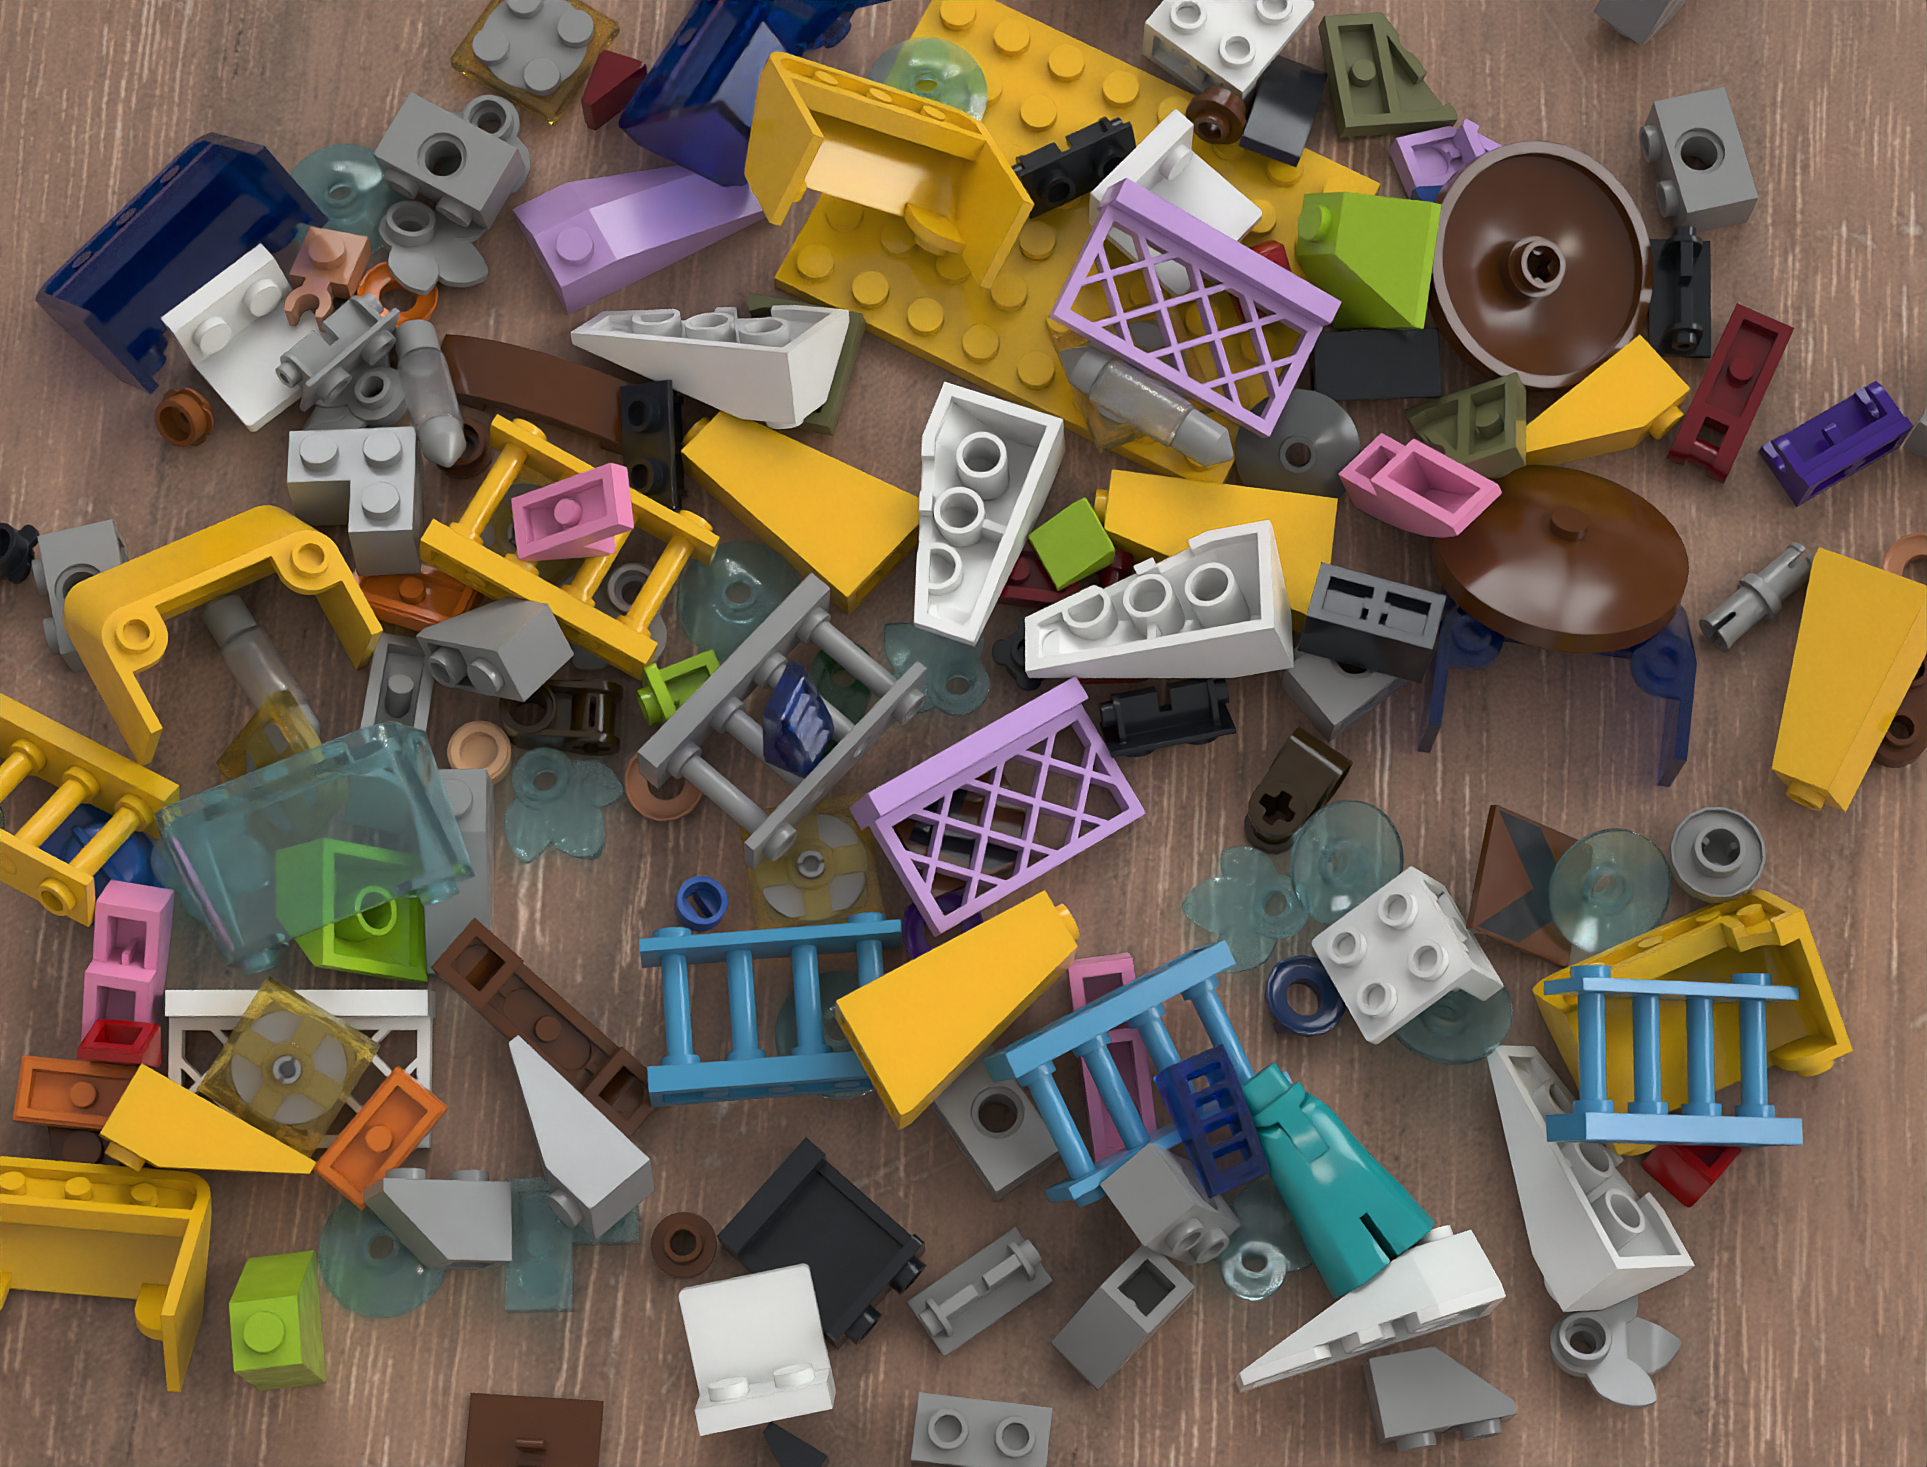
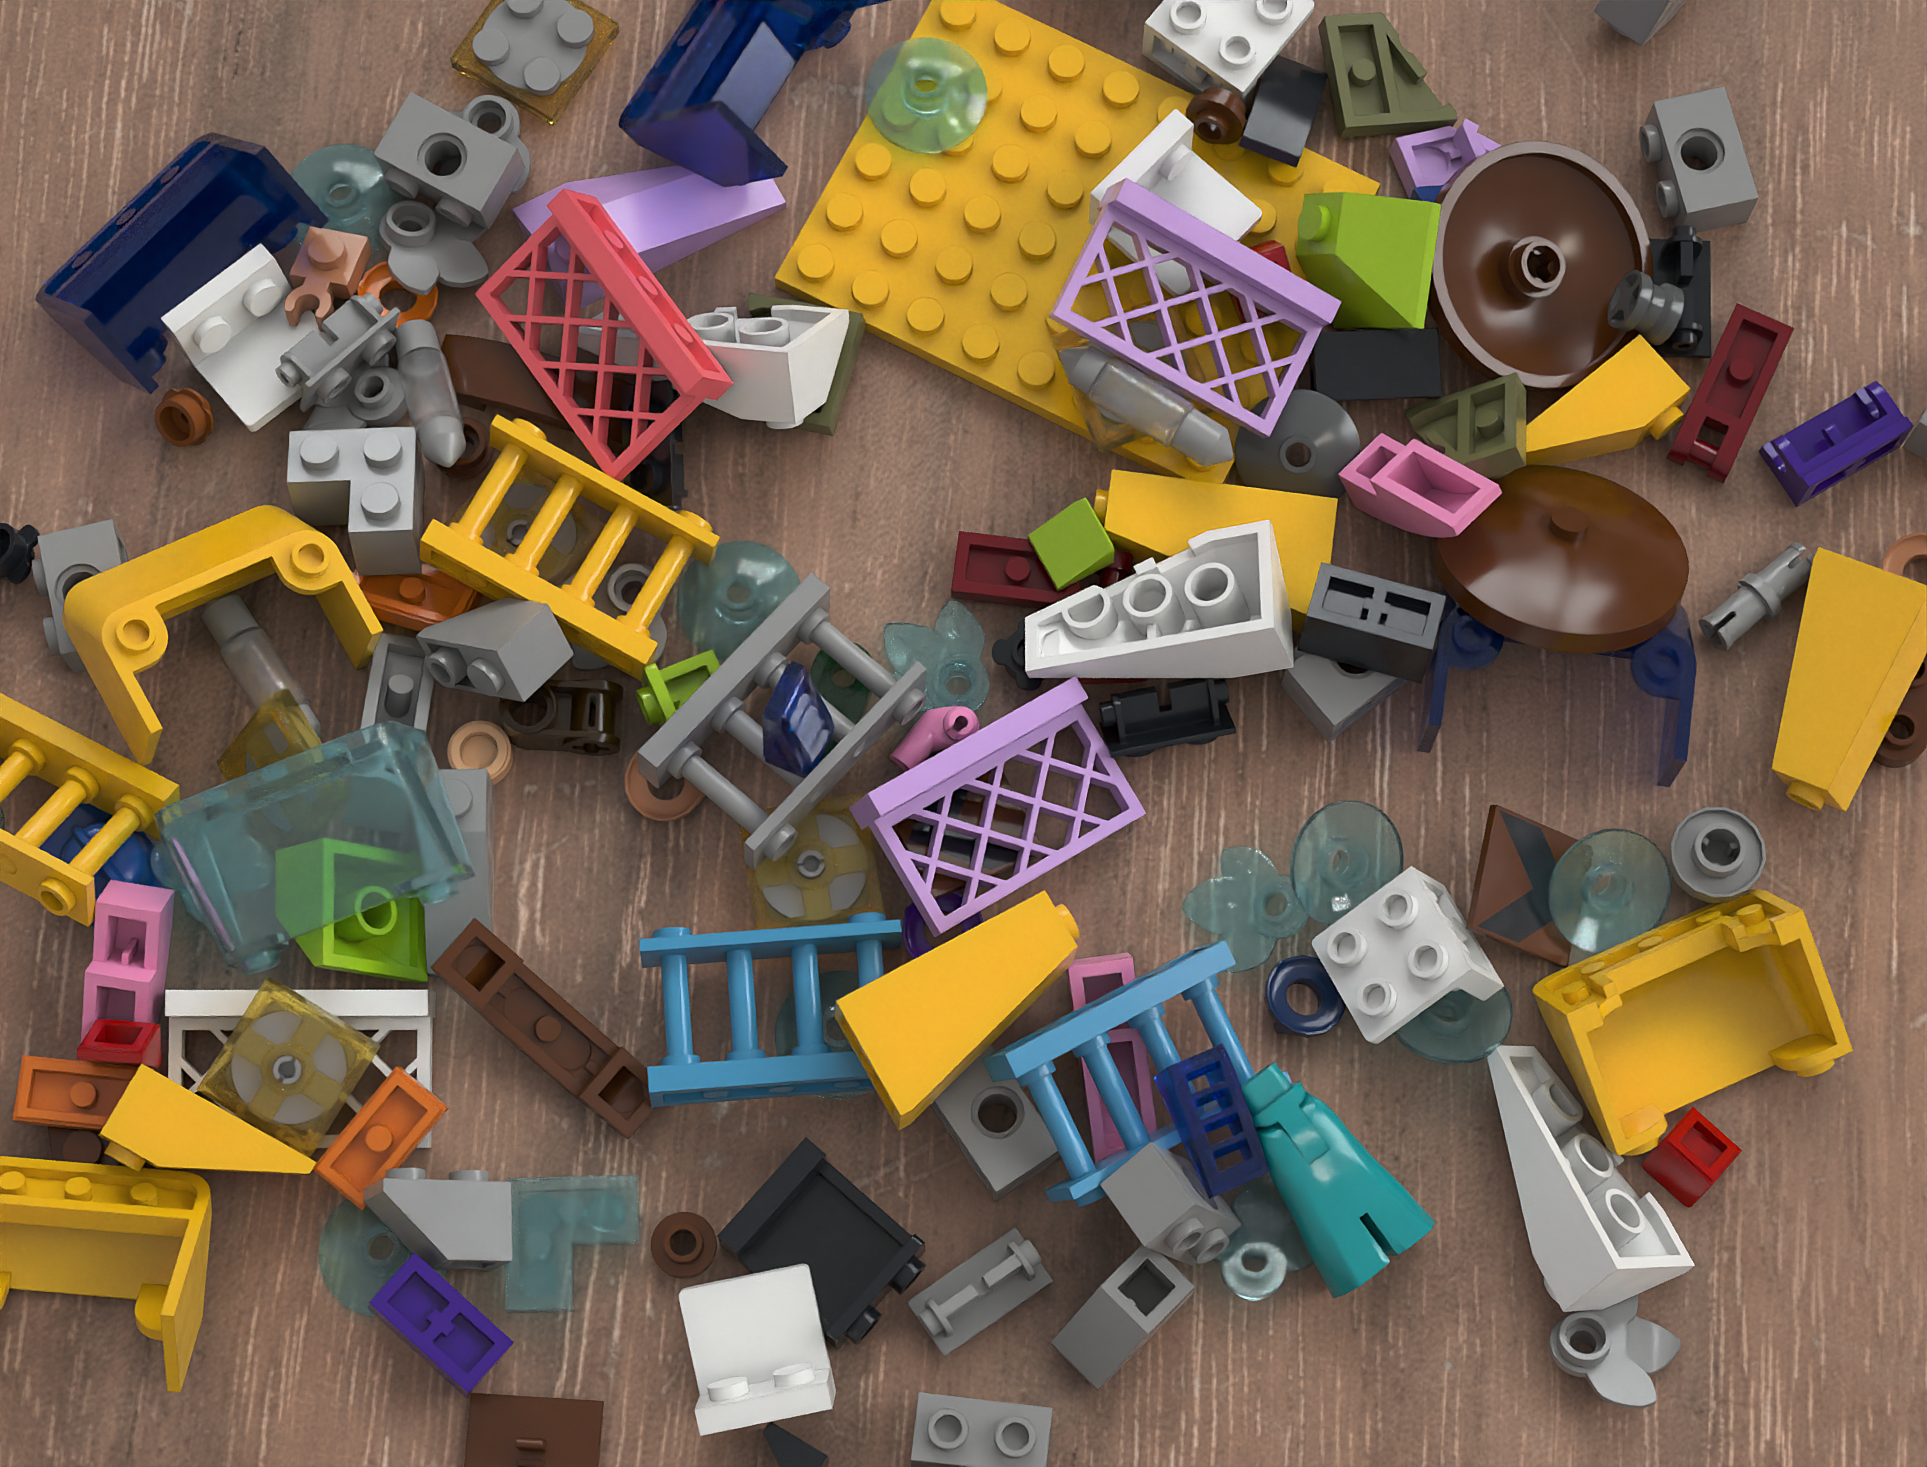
lime slope [229,1250,326,1391] -> none
clear light blue plate [504,747,625,864] -> none
slope [508,1035,655,1240] -> none
bright pink slope [511,463,634,562] -> none
dark red slope [581,49,649,130] -> none
blue hinge [674,876,728,933] -> none
yellow slope [681,410,920,616] -> none
yellow windscreen [744,51,1035,289] -> none
white wedge [914,382,1066,647] -> none
black hinge [1011,116,1136,219] -> none
white wedge [1235,1225,1506,1393] -> none
dark brown piece [1244,727,1353,855] -> none
light grey slope [1363,1346,1517,1453] -> none
dark azure fence [1544,965,1803,1147] -> none
none -> dark purple hinge [368,1252,514,1398]
none -> coral fence [475,188,734,482]
none -> bright pink arm [889,706,980,772]
none -> dark grey wheel [1607,269,1684,346]

